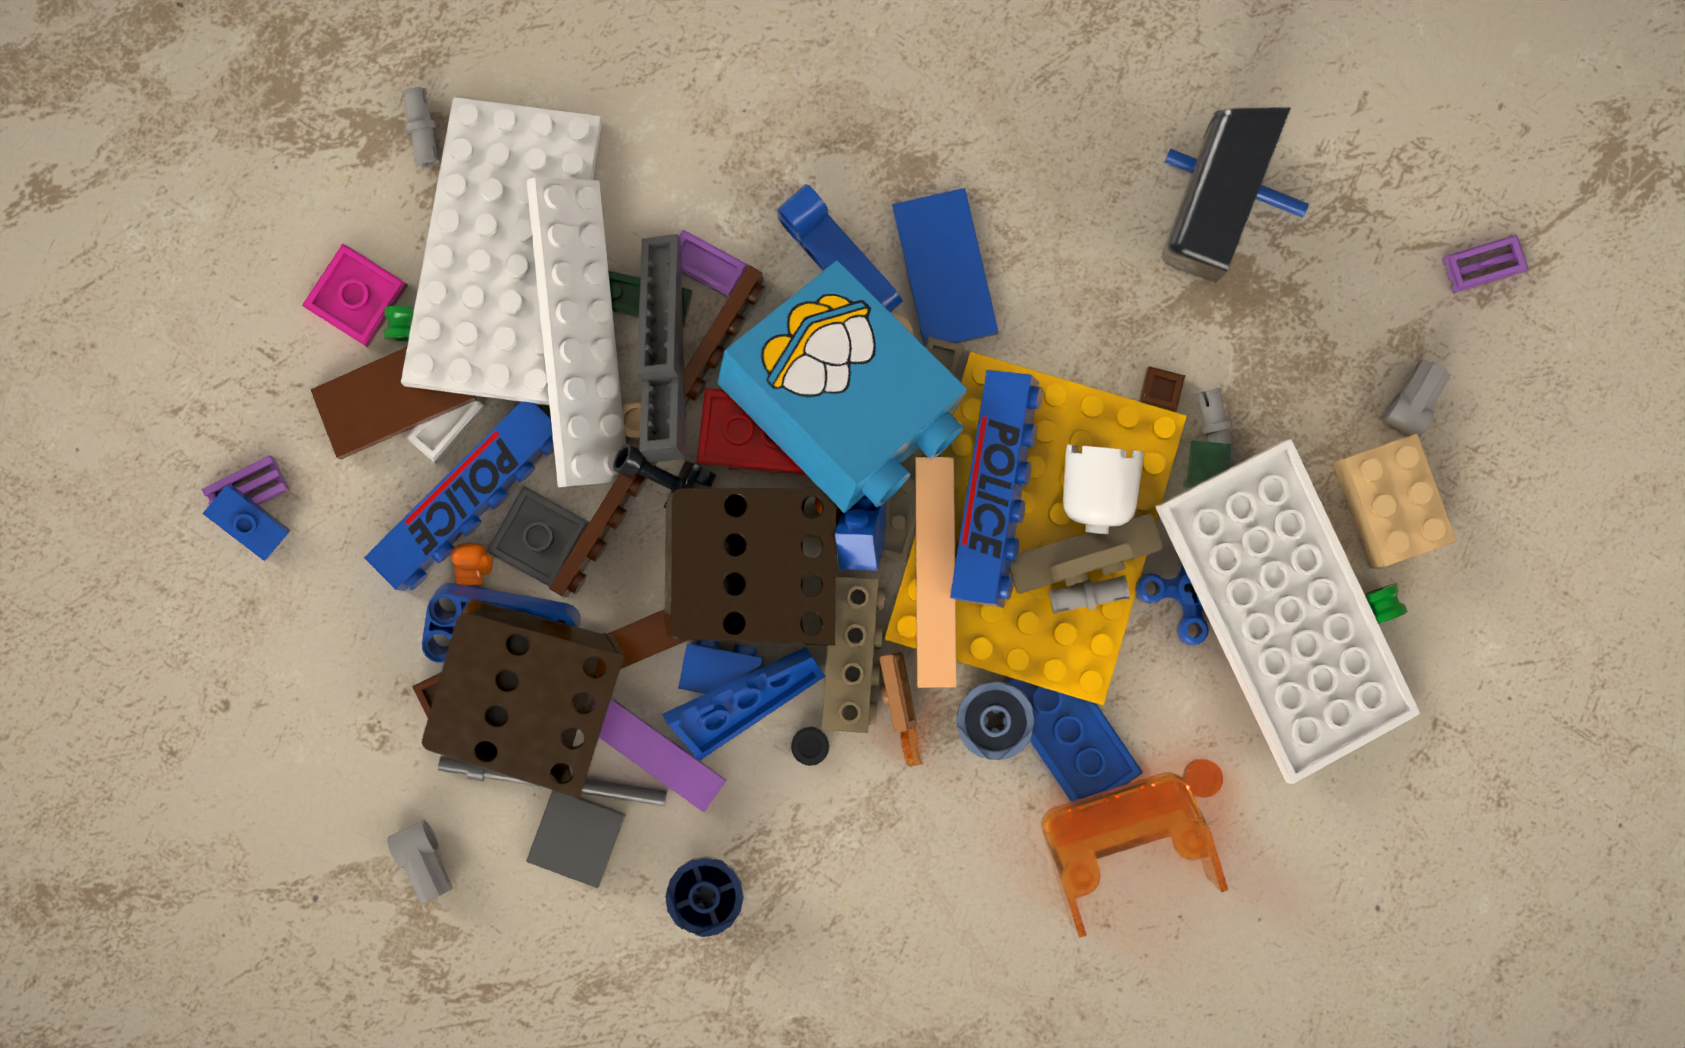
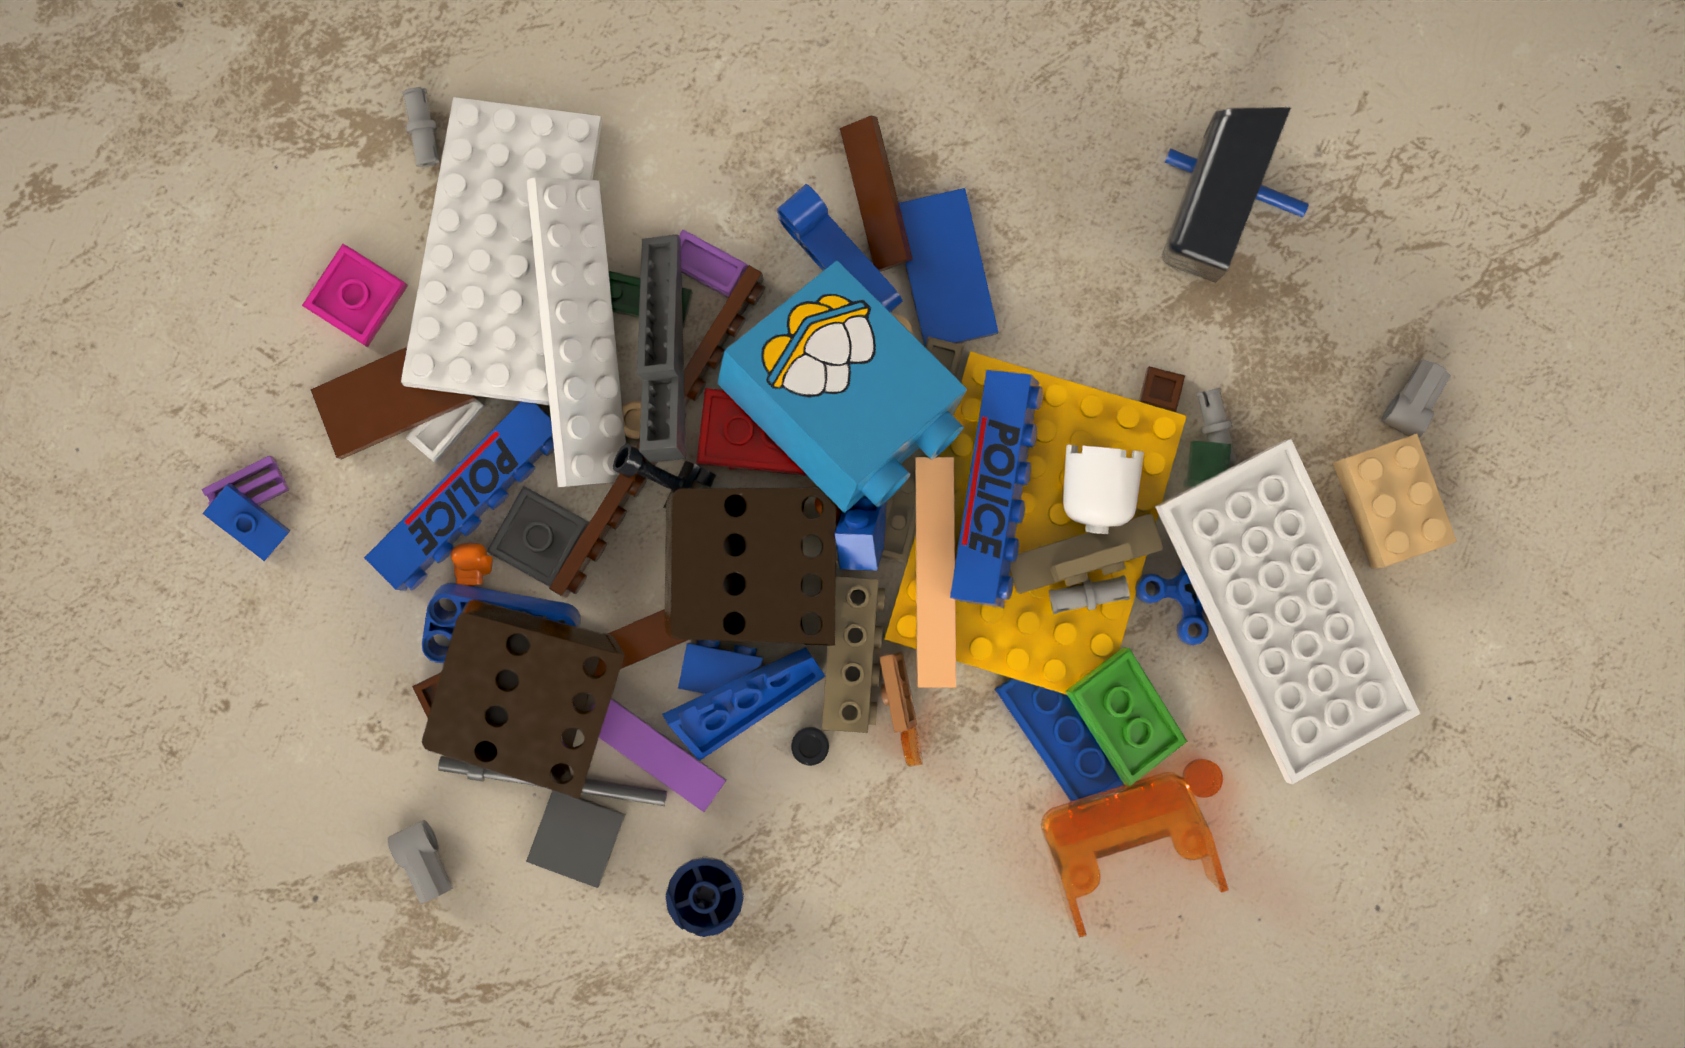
green wheel [383,306,415,342] -> none
sand blue brick [957,680,1035,760] -> none
green wheel [1364,583,1408,624] -> none
medium lavender tile [1442,234,1529,294] -> none
none -> reddish brown tile [840,115,913,272]
none -> bright green tile [1065,647,1188,786]

